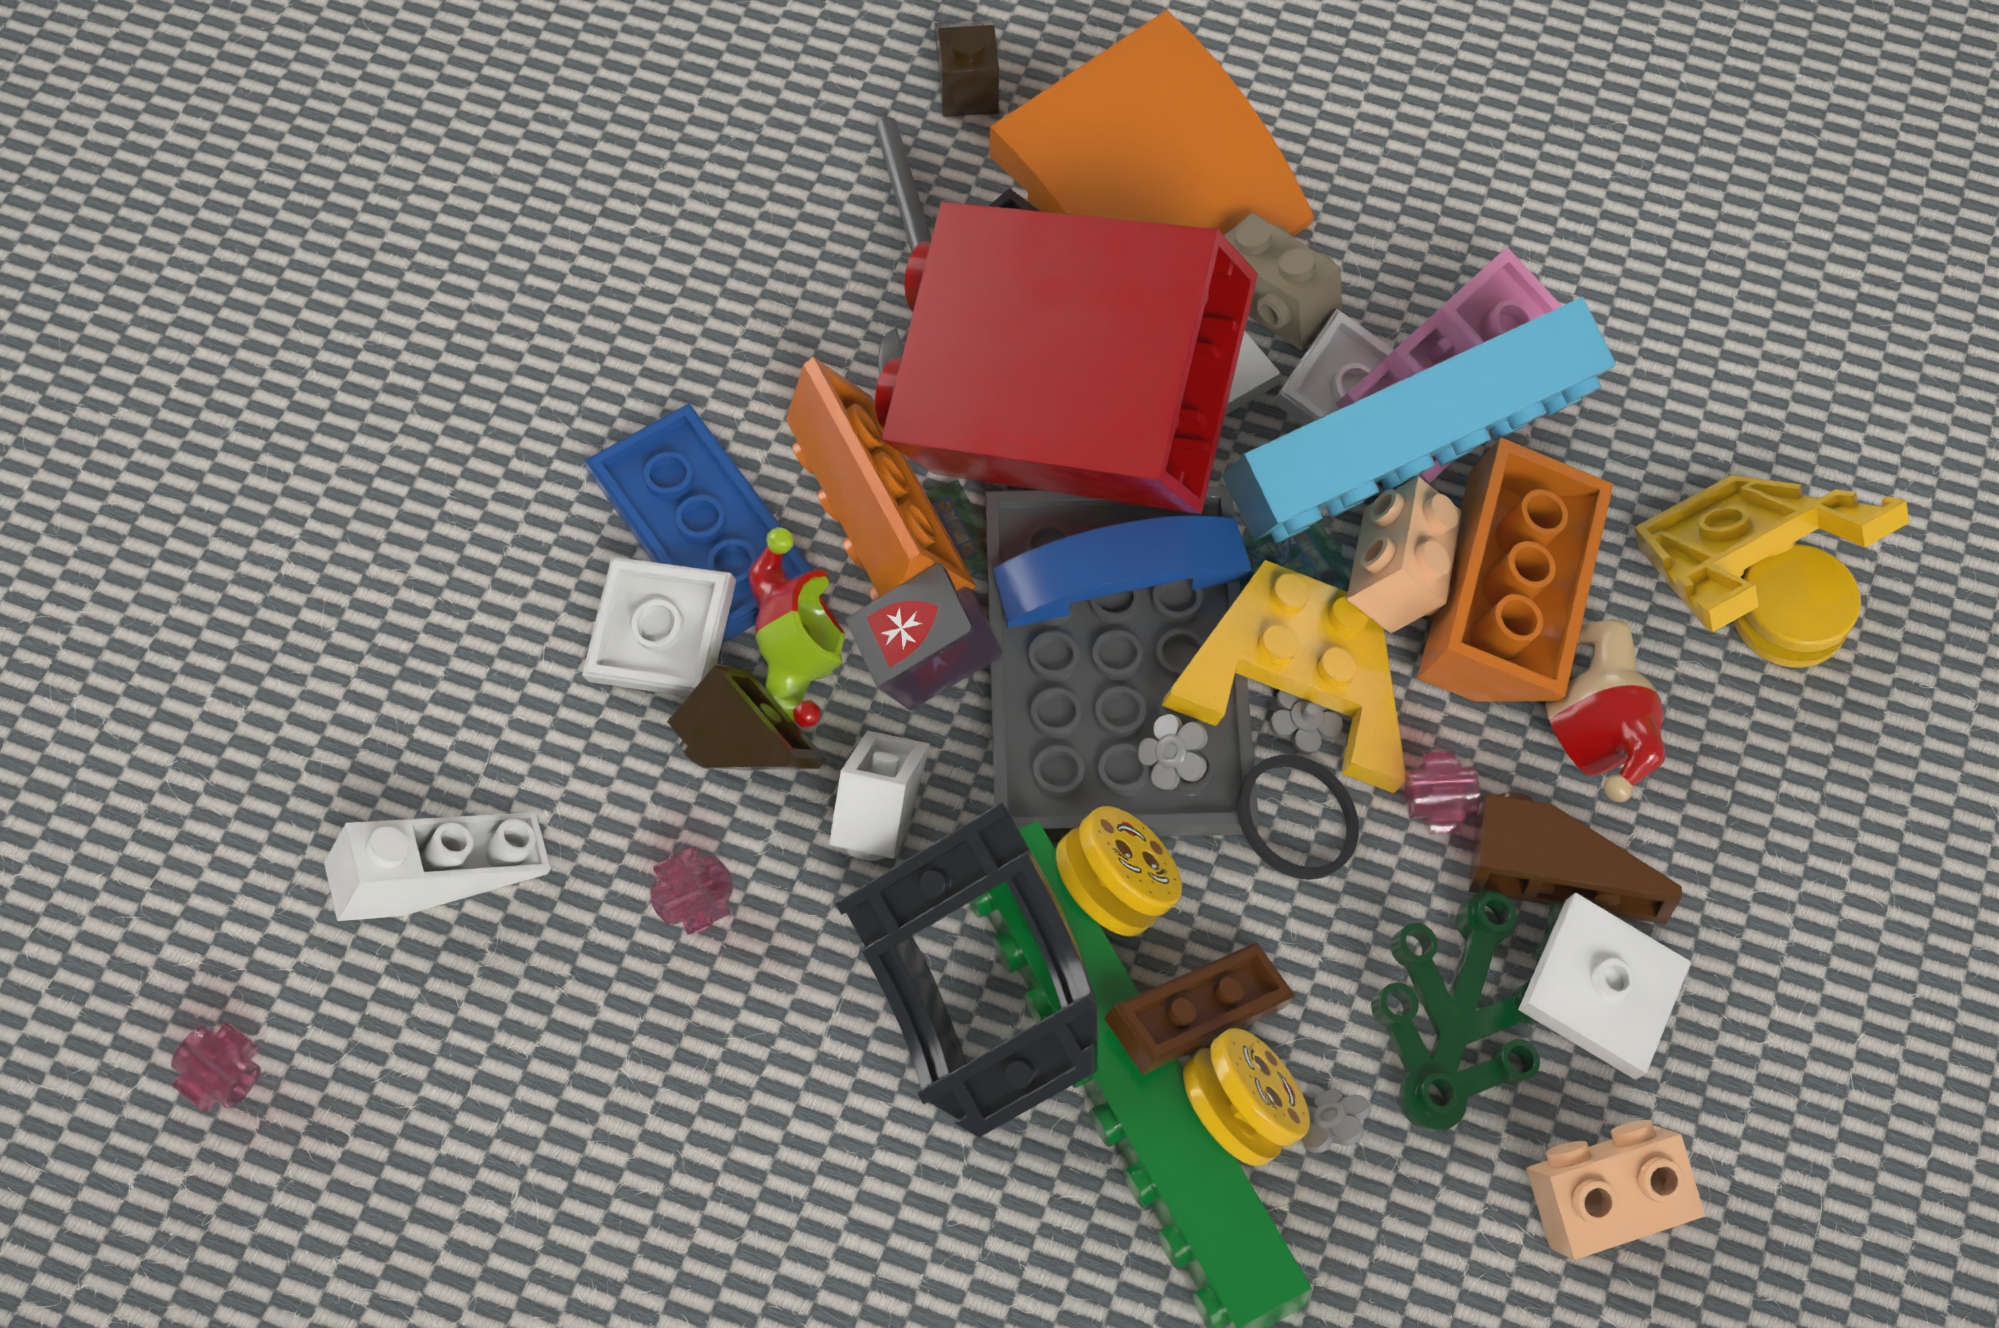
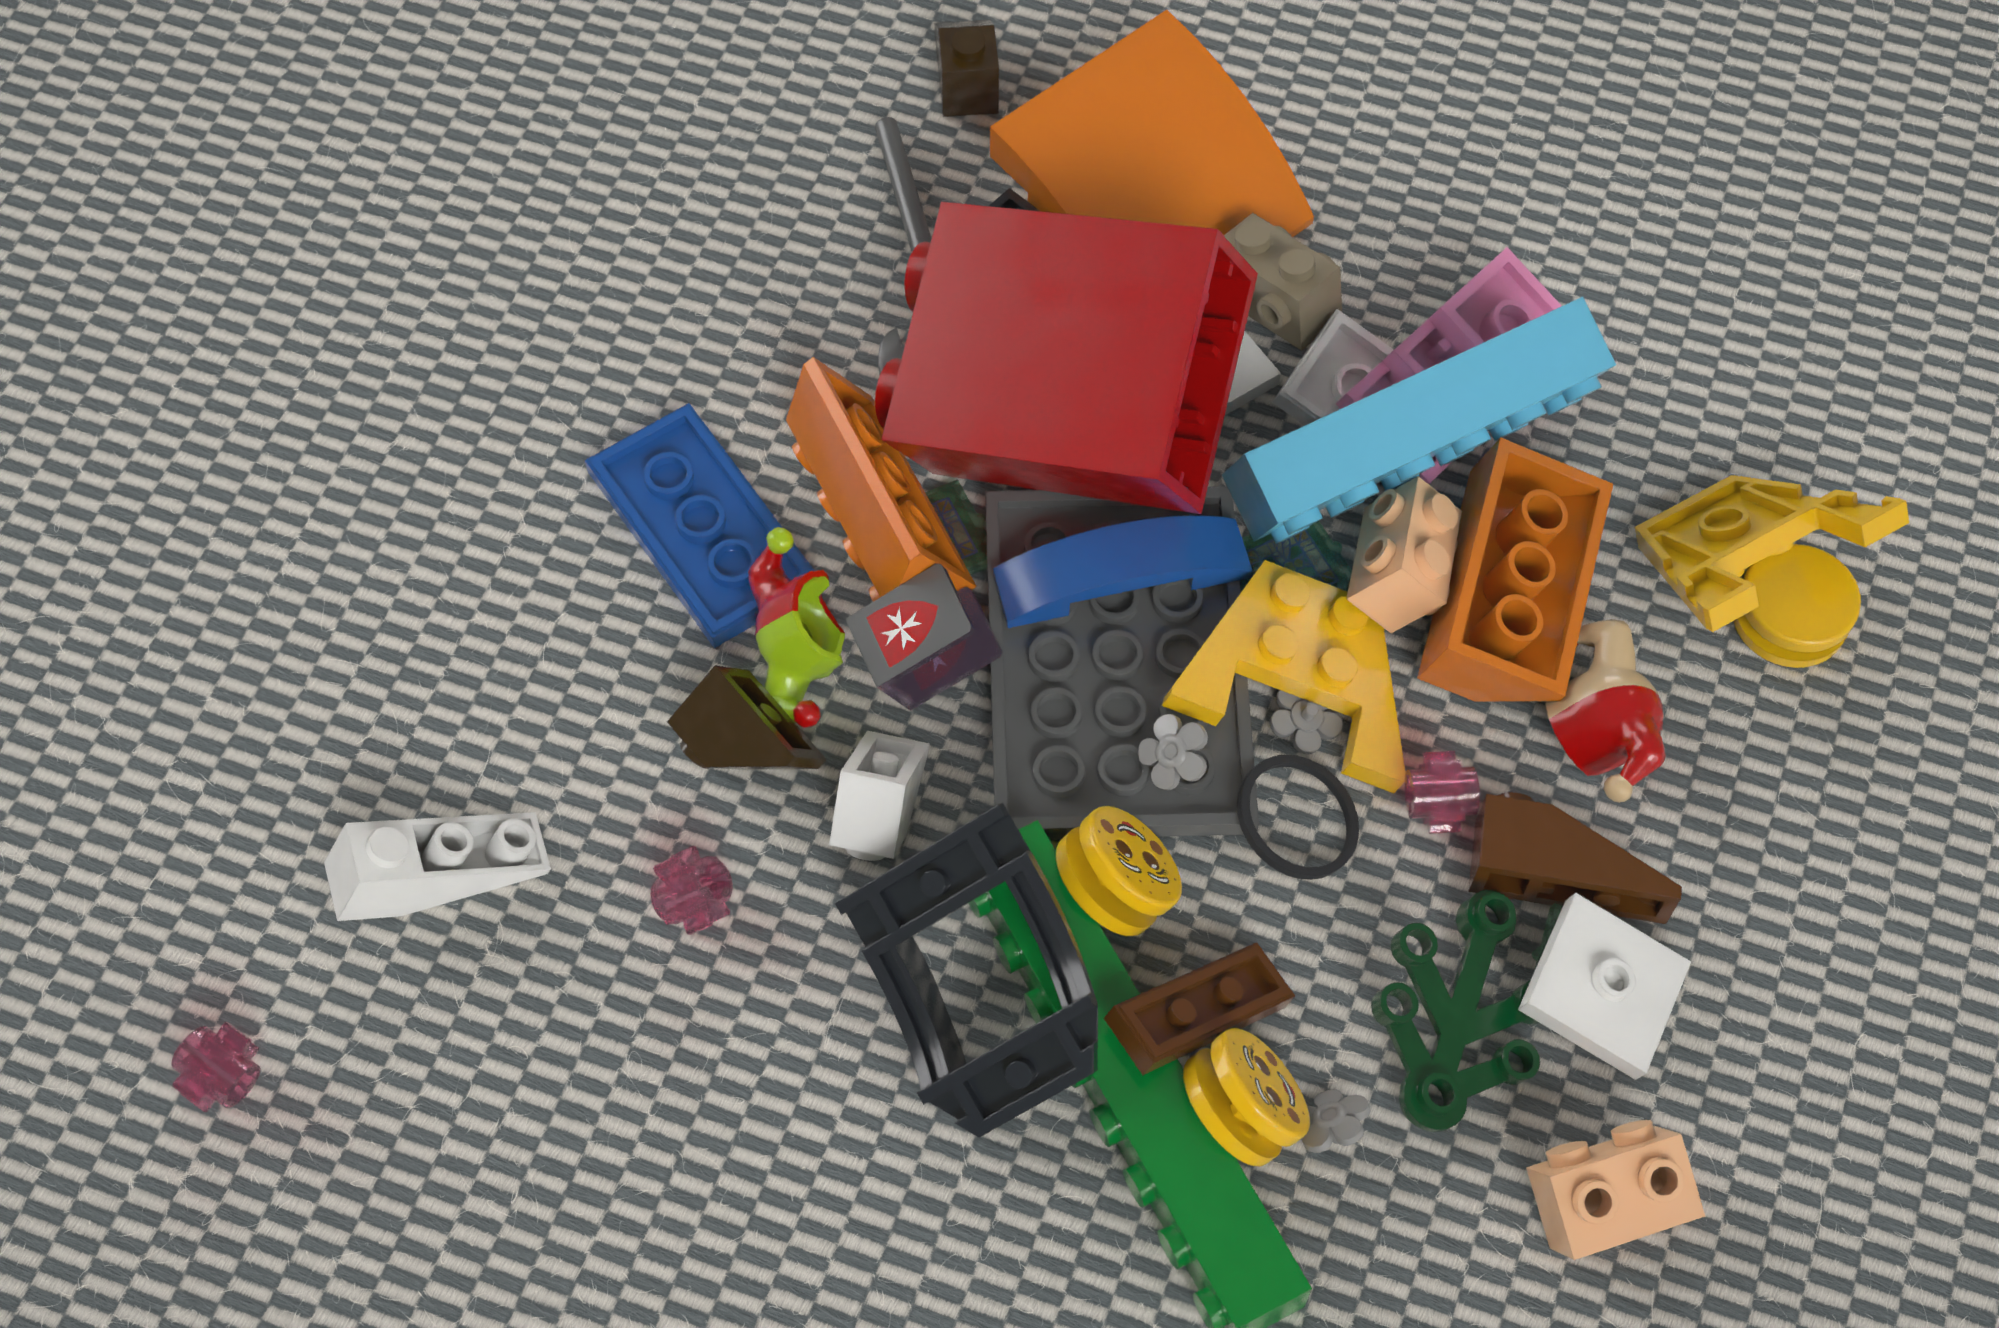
white plate [582,557,736,697] -> none

